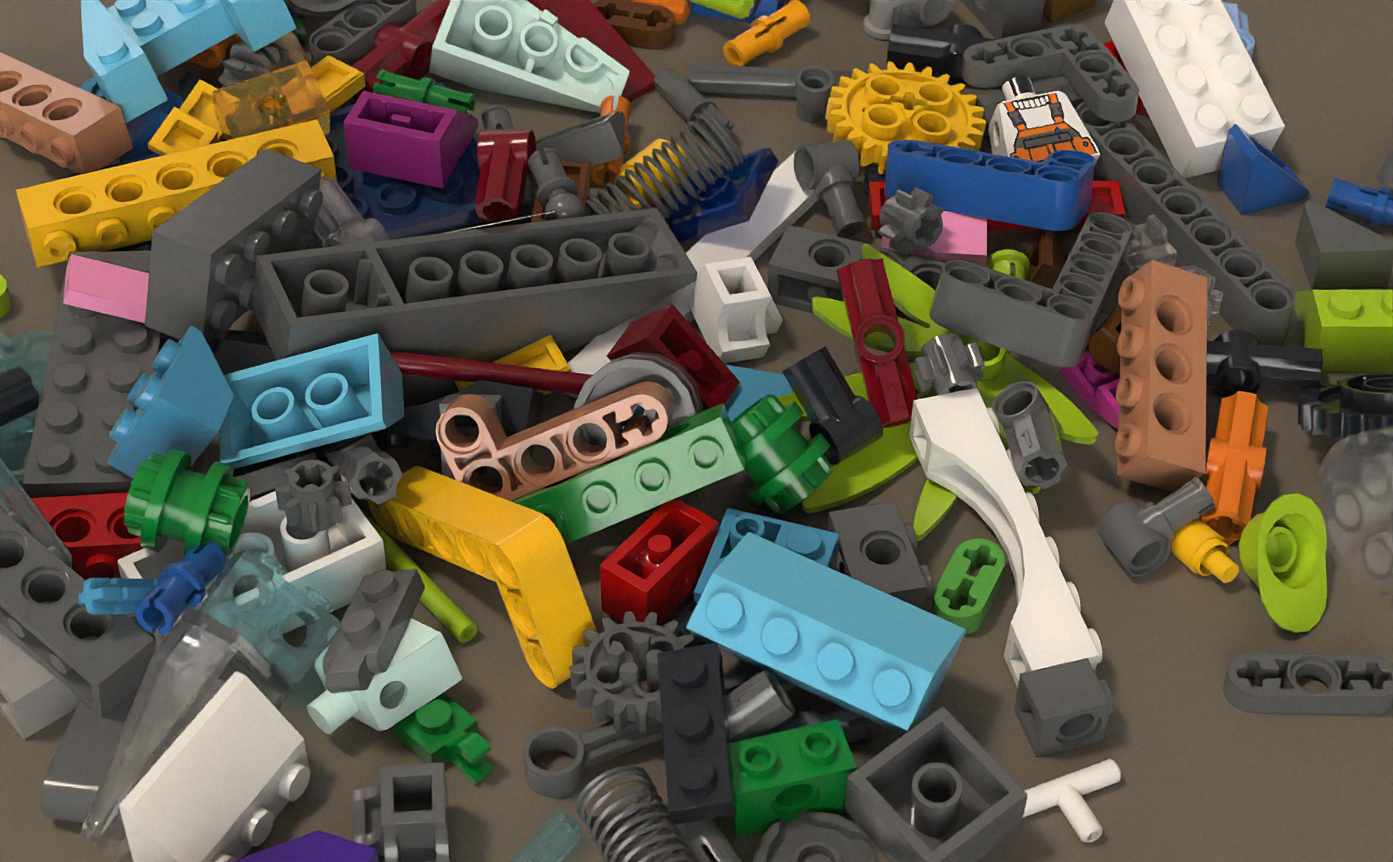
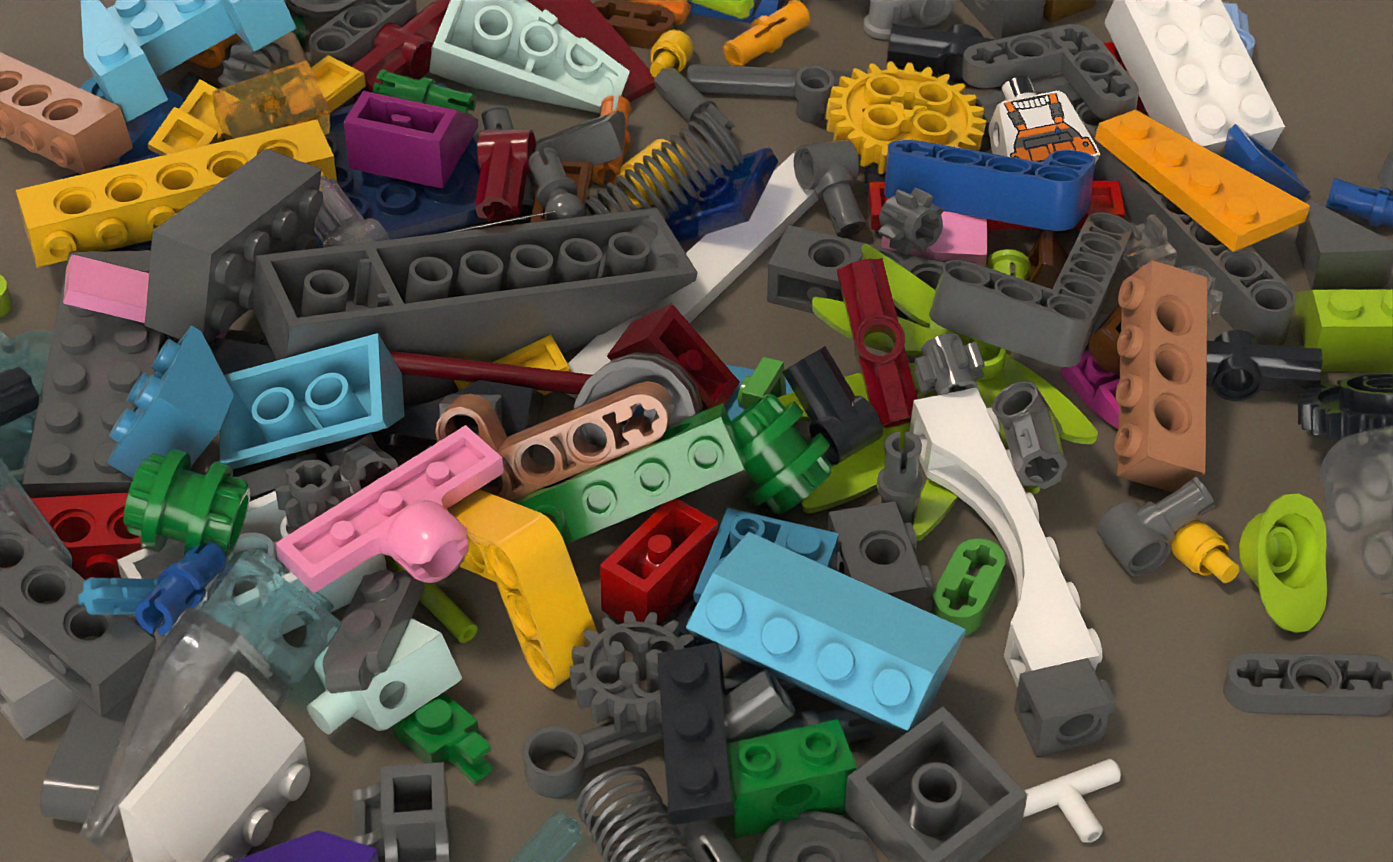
white brick [688,257,783,364] -> none
orange piece [1199,391,1268,545] -> none
none -> bright pink plate [275,425,503,594]
none -> yellow cylinder [650,30,693,78]
none -> bright green plate [738,357,786,411]
none -> dark grey pin [877,432,923,526]
none -> light orange wing [1095,110,1311,252]

